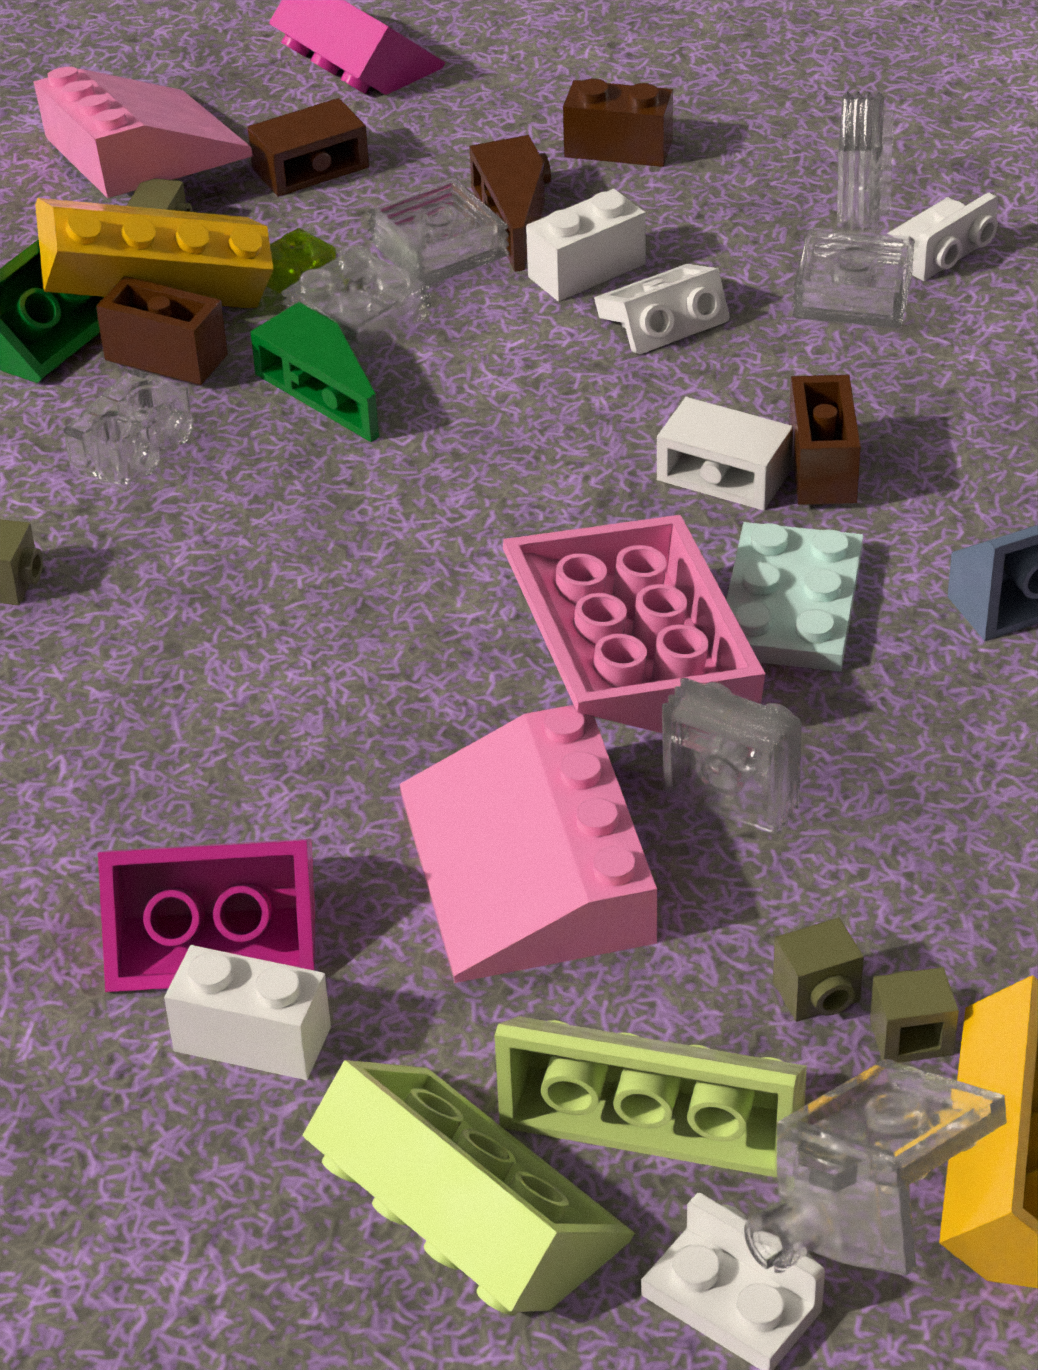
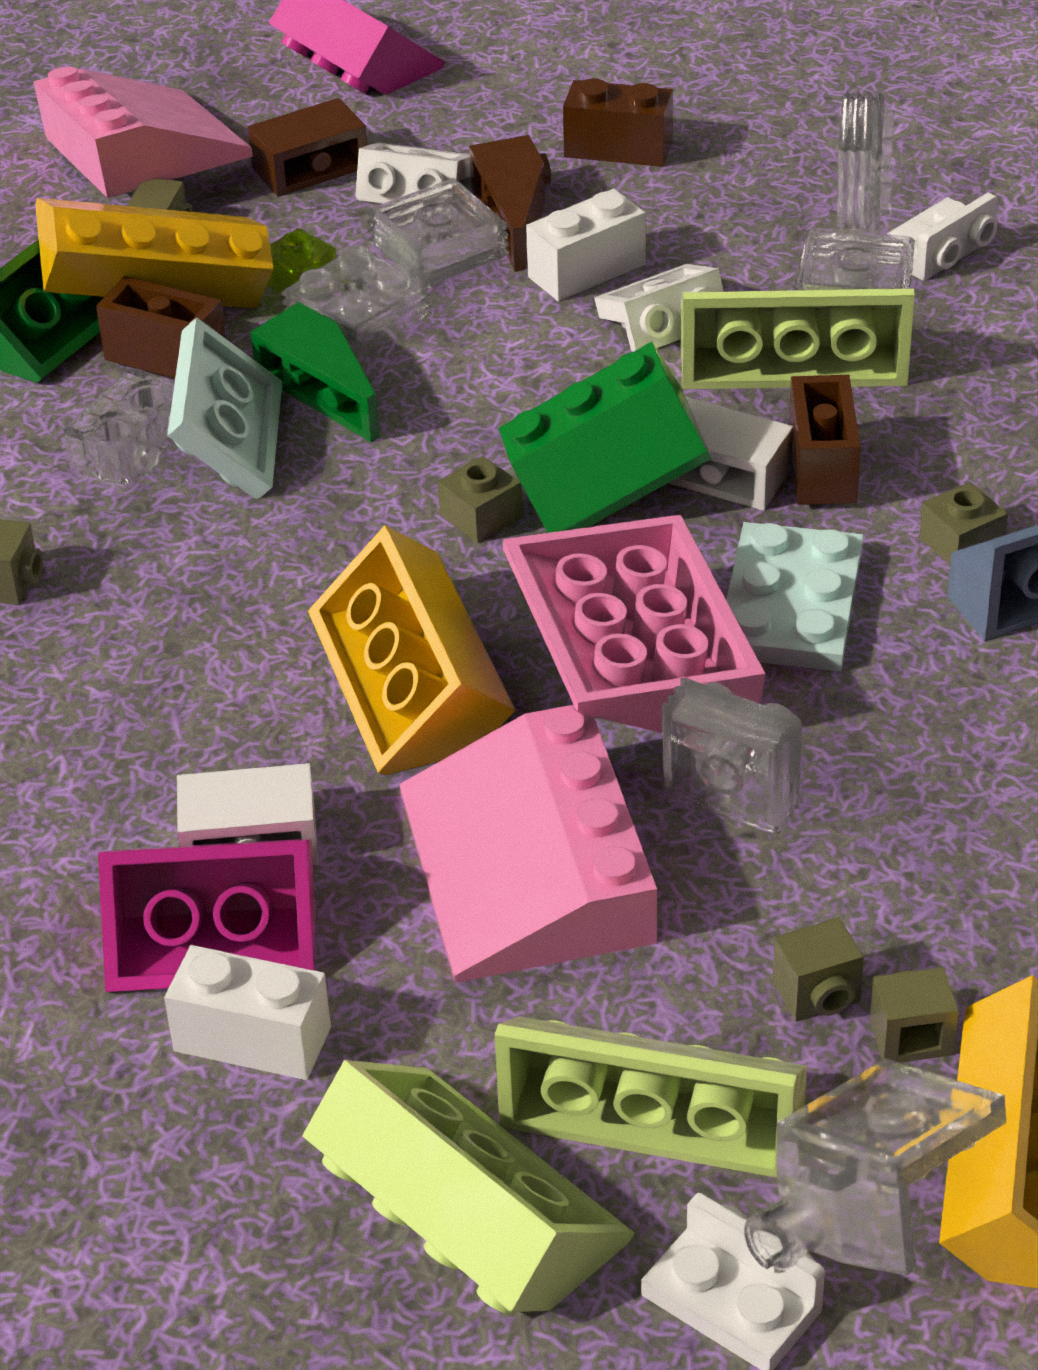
none -> light aqua plate [167,317,282,499]
none -> white brick [177,763,318,865]
none -> yellow slope [308,525,516,776]
none -> white bracket [355,142,471,213]
none -> olive plate [438,456,523,543]
none -> green slope [498,342,712,533]
none -> yellowish green slope [681,288,915,389]
none -> olive plate [919,482,1008,565]

